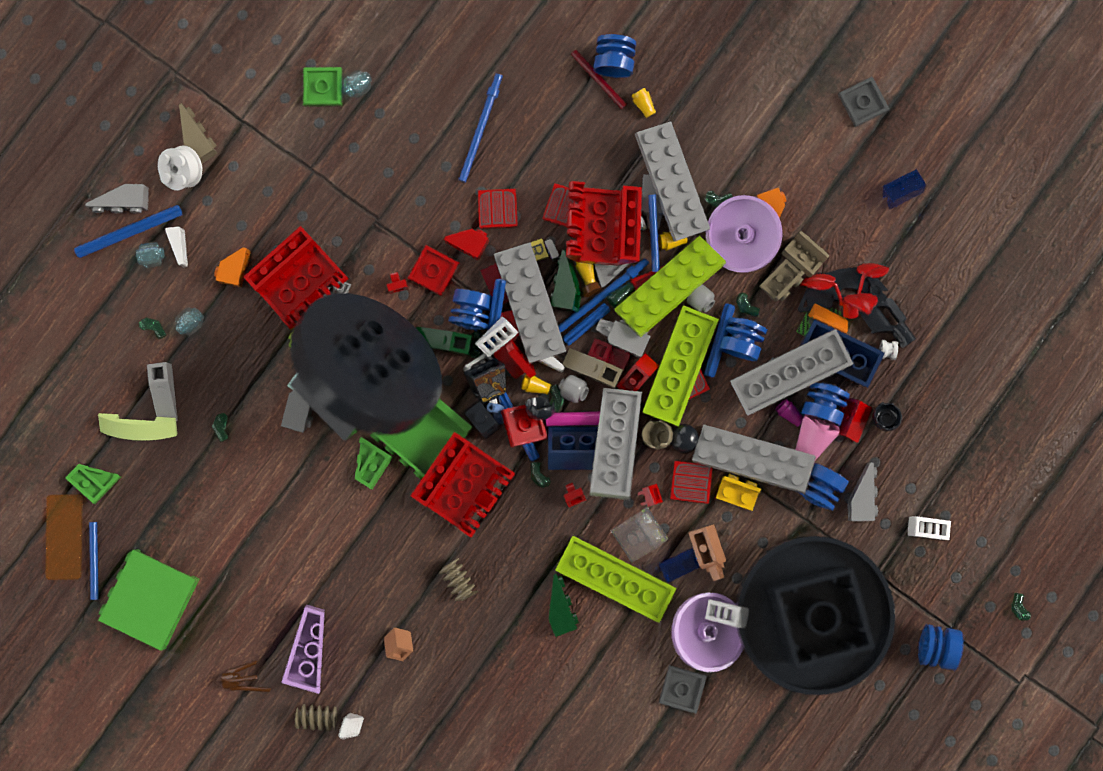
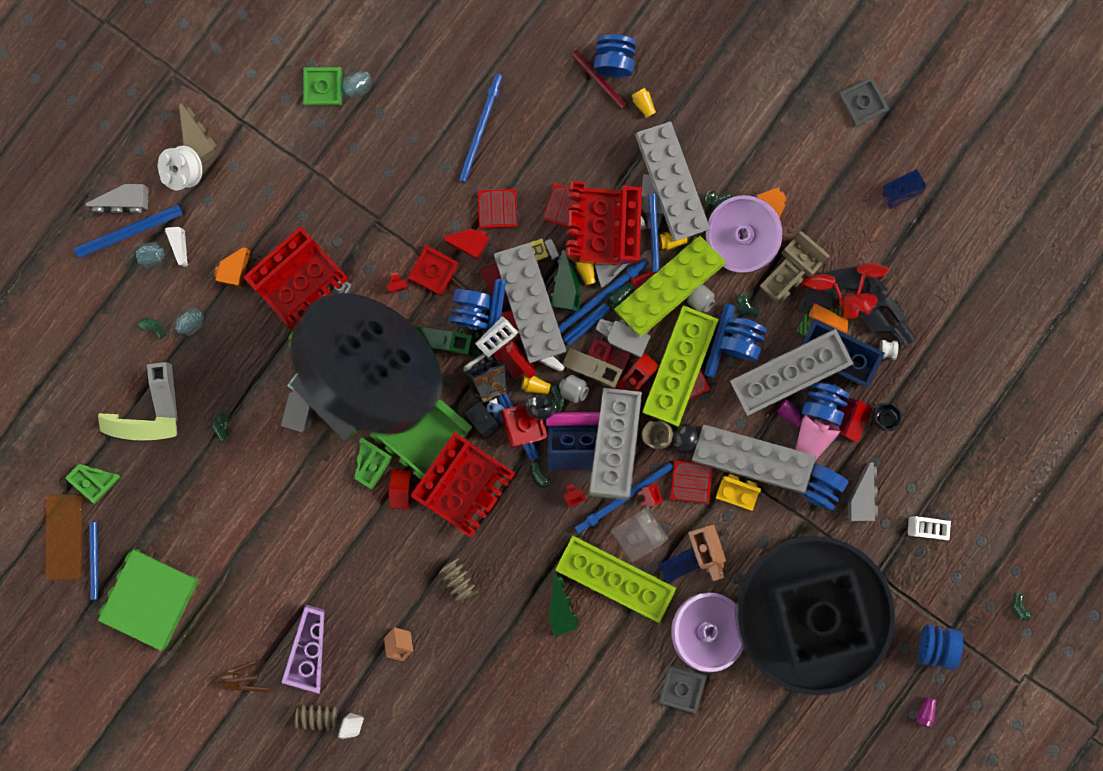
reddish brown tile [581,282,601,298] -> none
white slope [705,600,749,628] -> none
none -> red slope [389,470,412,509]
none -> blue bar [574,462,673,534]
none -> magenta cone [915,697,937,728]

